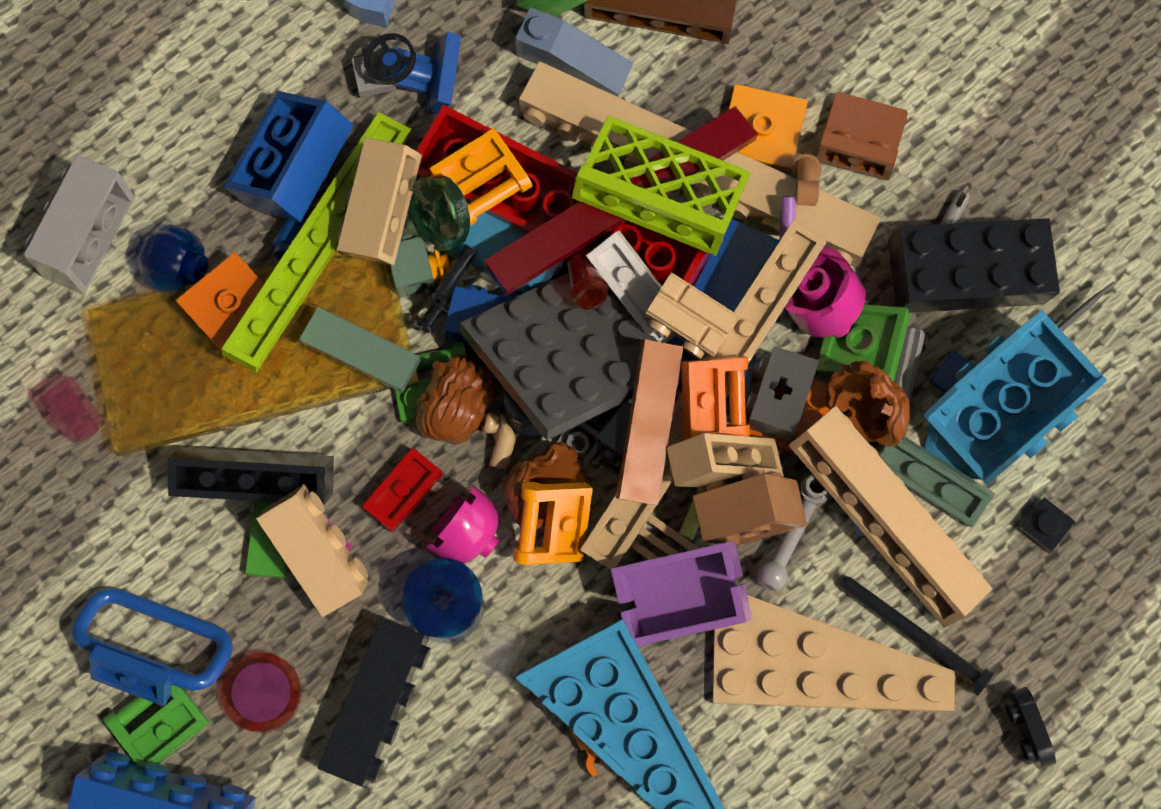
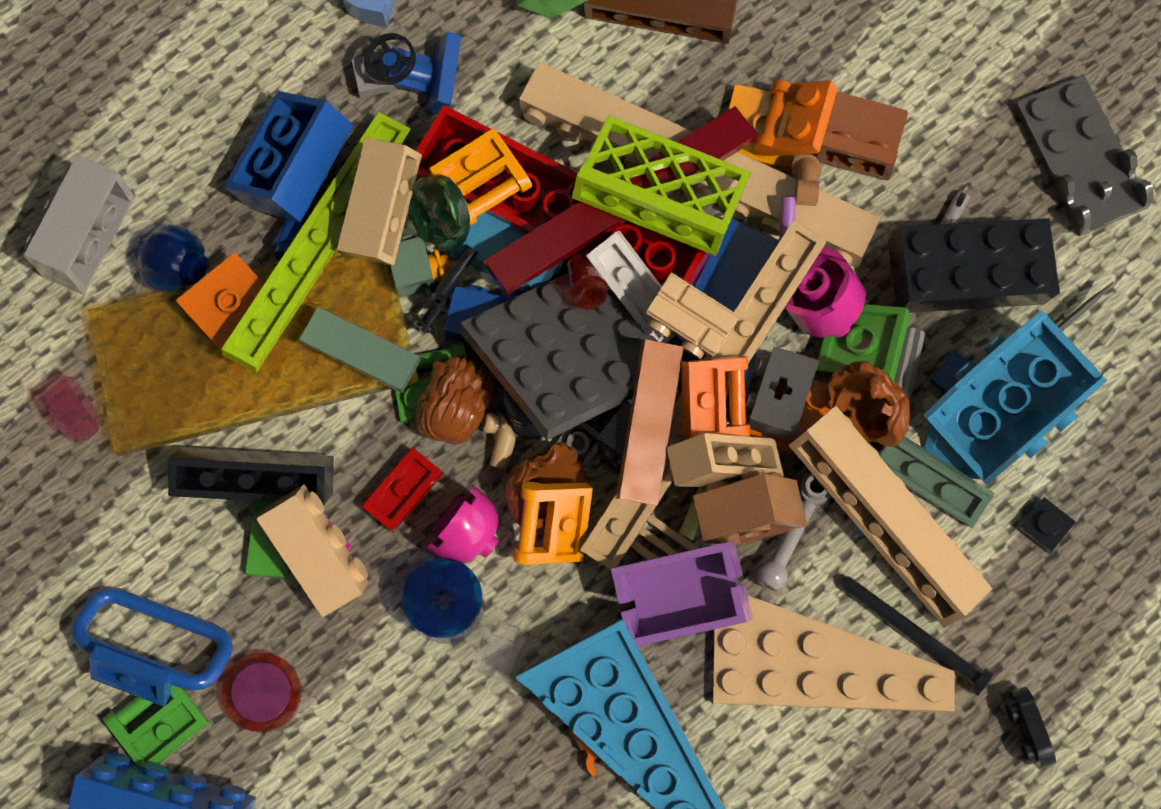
black brick [317,618,431,789] -> none
sand blue slope [515,7,633,97] -> none
none -> orange plate [754,80,837,156]
none -> dark grey hinge [1014,75,1154,237]

